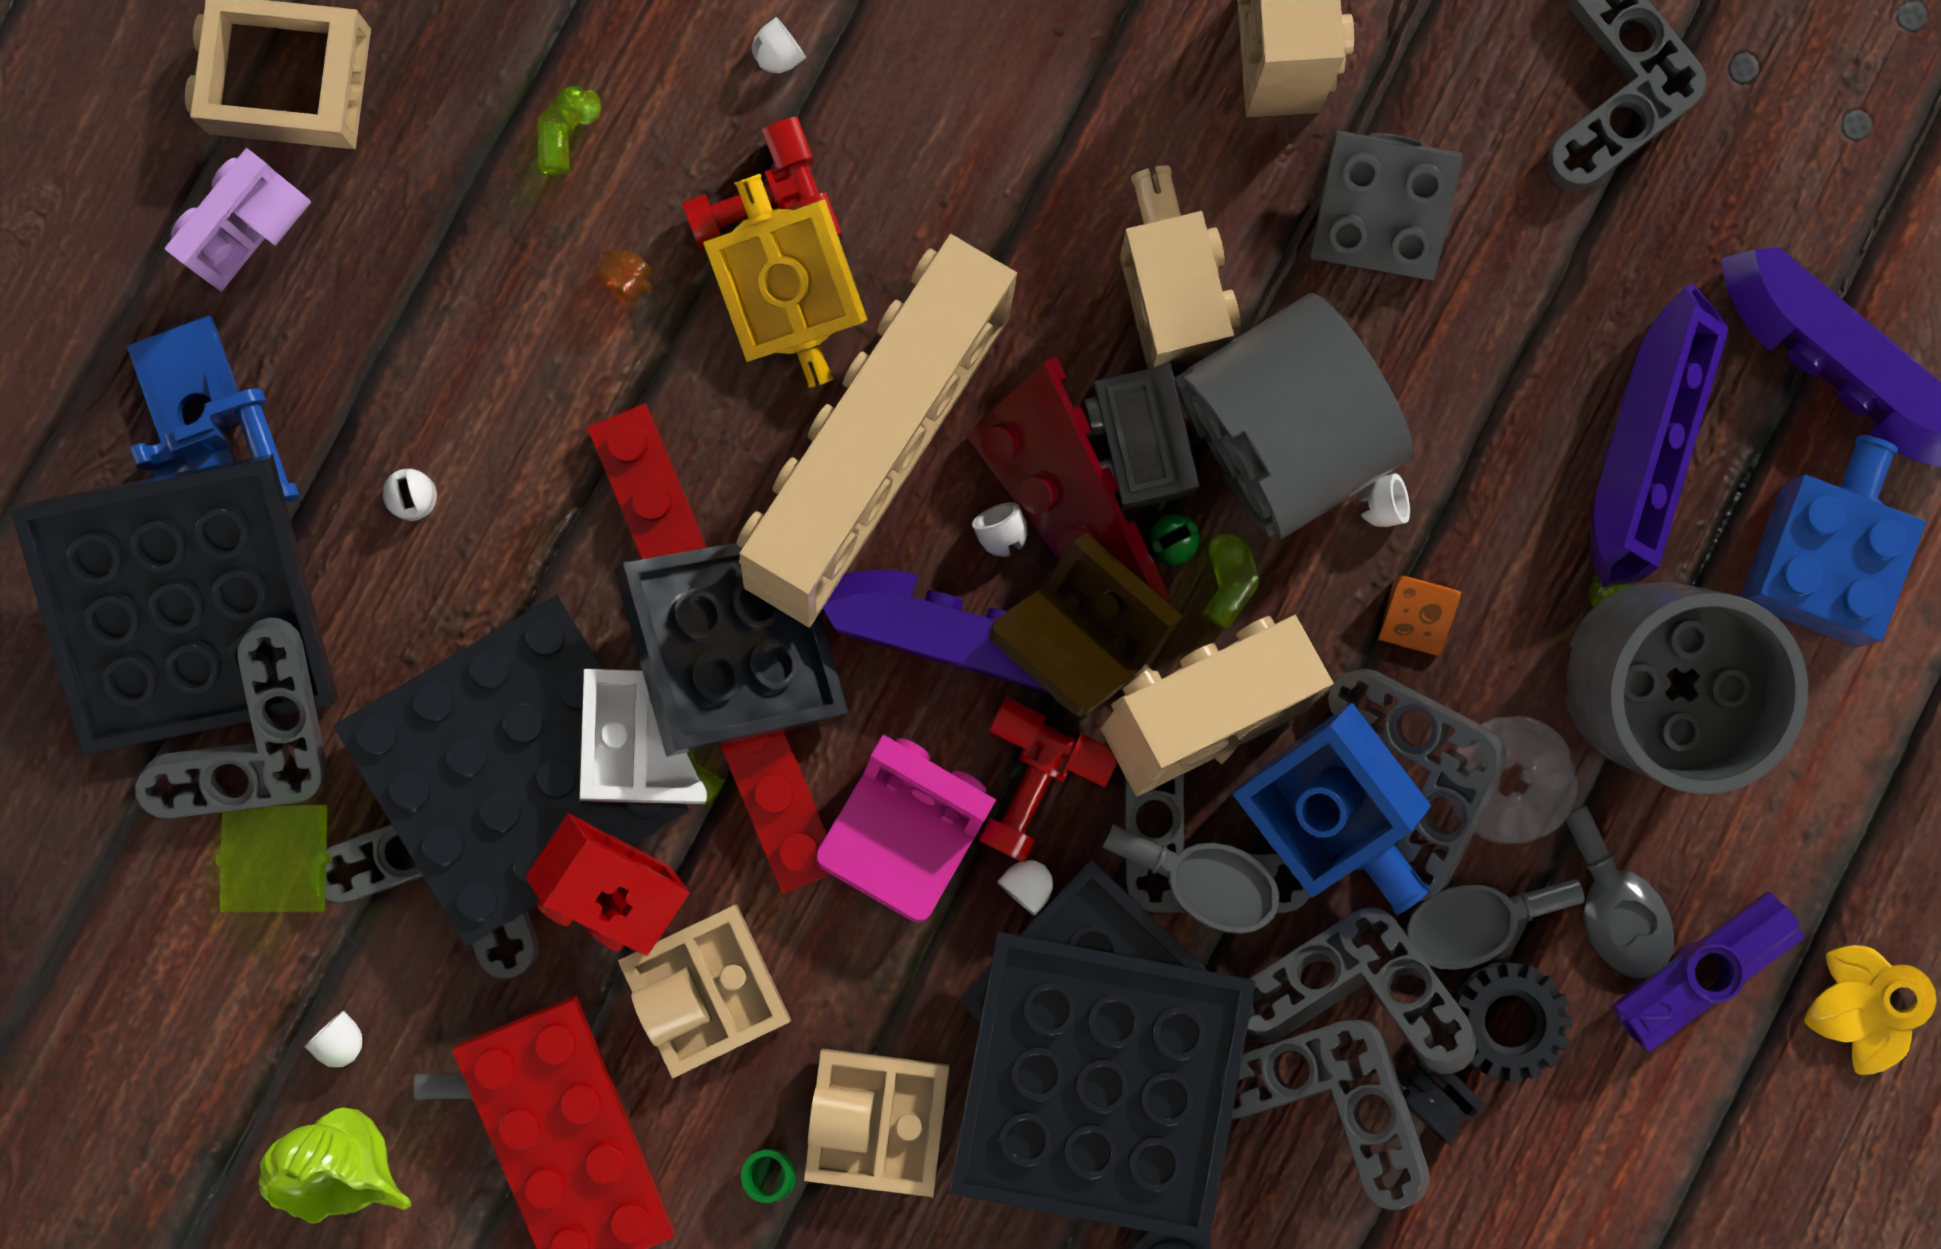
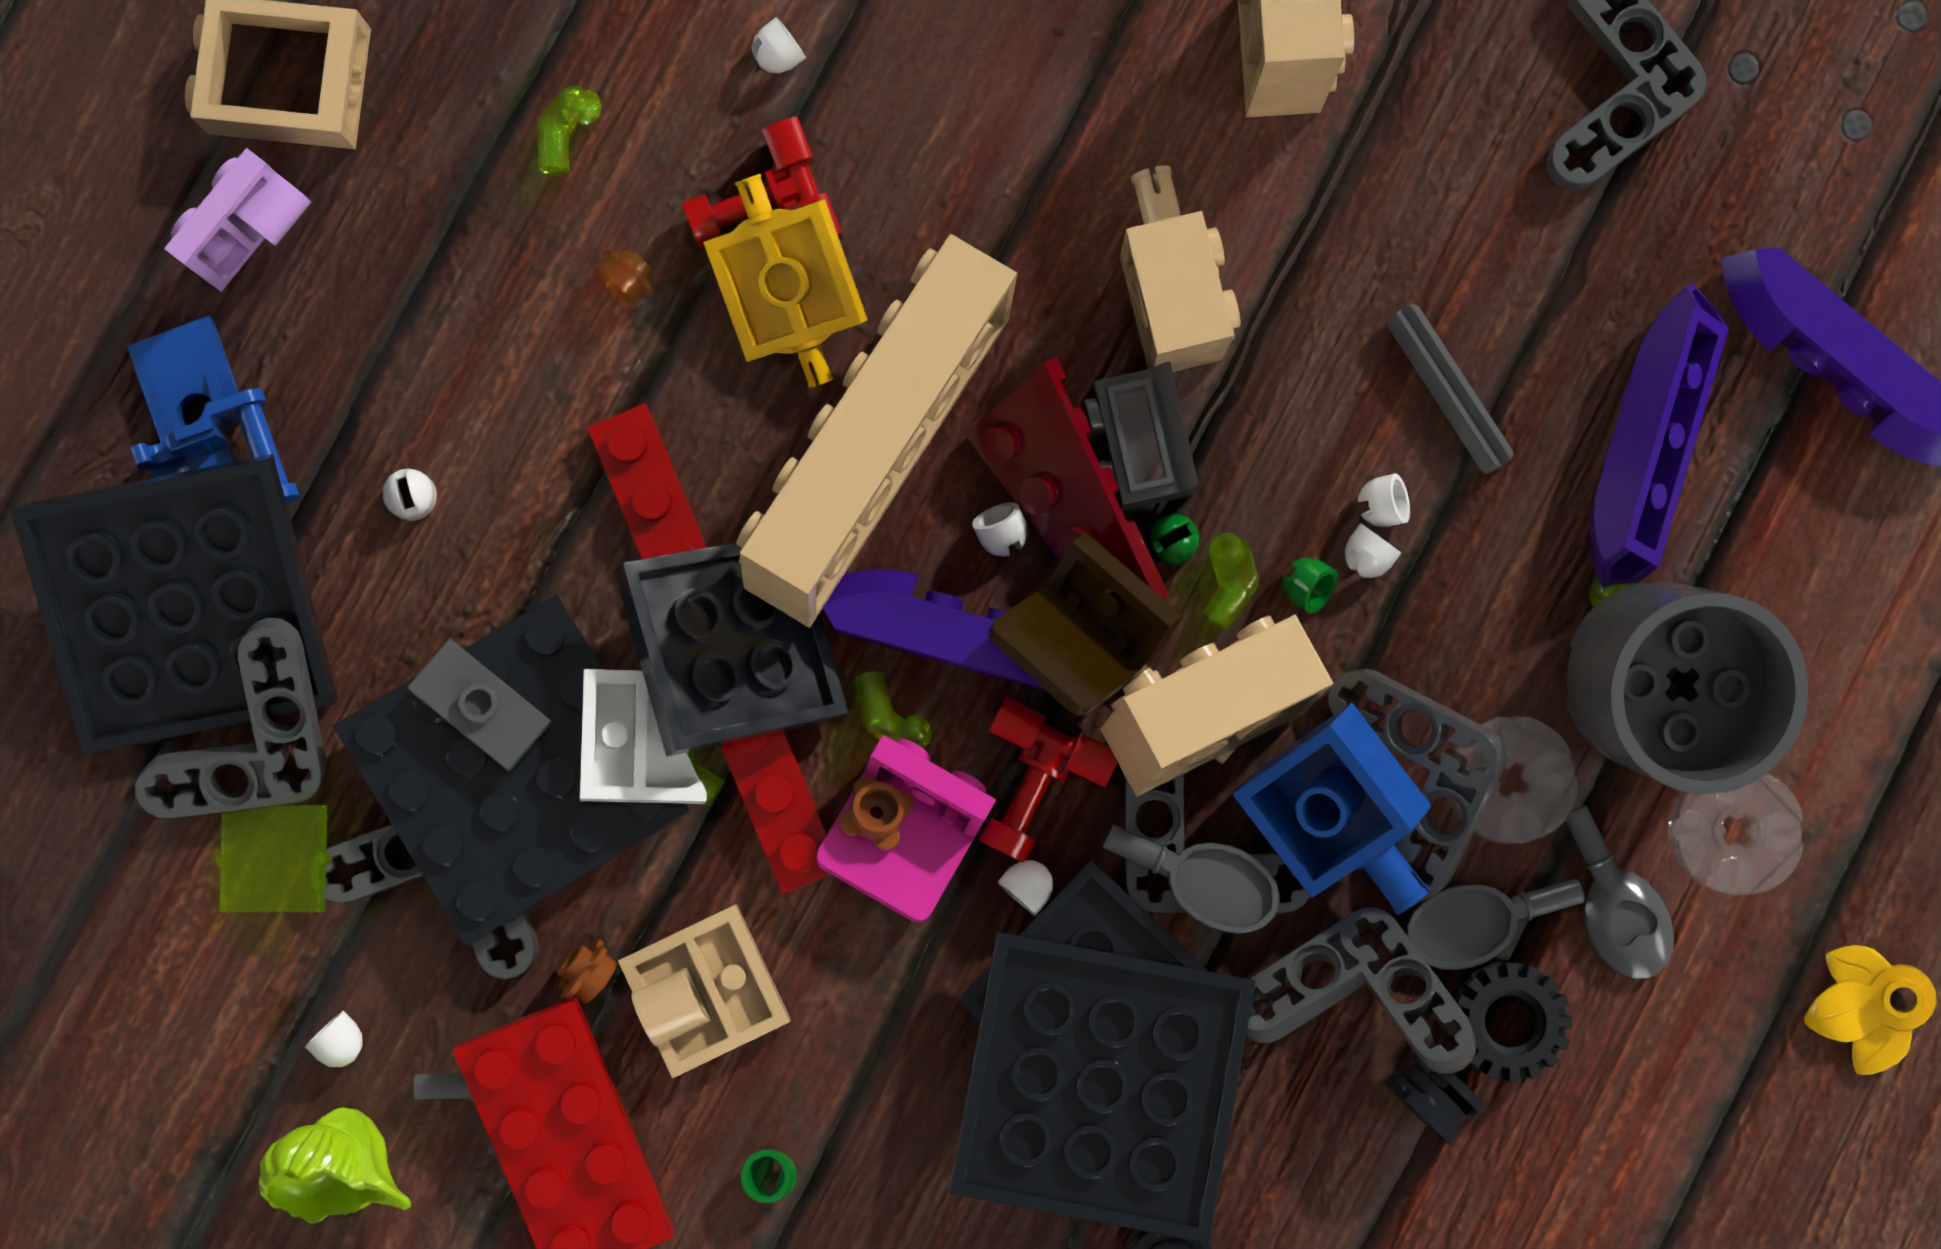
red brick [525,813,690,956] -> none
tan plate [804,1049,950,1197] -> none
dark grey brick [1175,293,1414,540] -> none
dark grey beam [1232,1020,1430,1210] -> none
dark grey plate [1310,130,1463,281] -> none
orange slope [1378,575,1462,657] -> none
dark purple piece [1611,892,1805,1052] -> none
blue brick [1740,435,1927,648] -> none
none -> dark grey plate [407,638,551,772]
none -> dark orange plate [558,938,617,1004]
none -> dark orange plate [839,776,914,850]
none -> clear neon green arm [853,671,931,748]
none -> green hinge [1282,557,1338,614]
none -> white hinge [1345,523,1401,578]
none -> dark grey axle [1387,303,1514,474]
none -> clear plate [1667,773,1804,896]

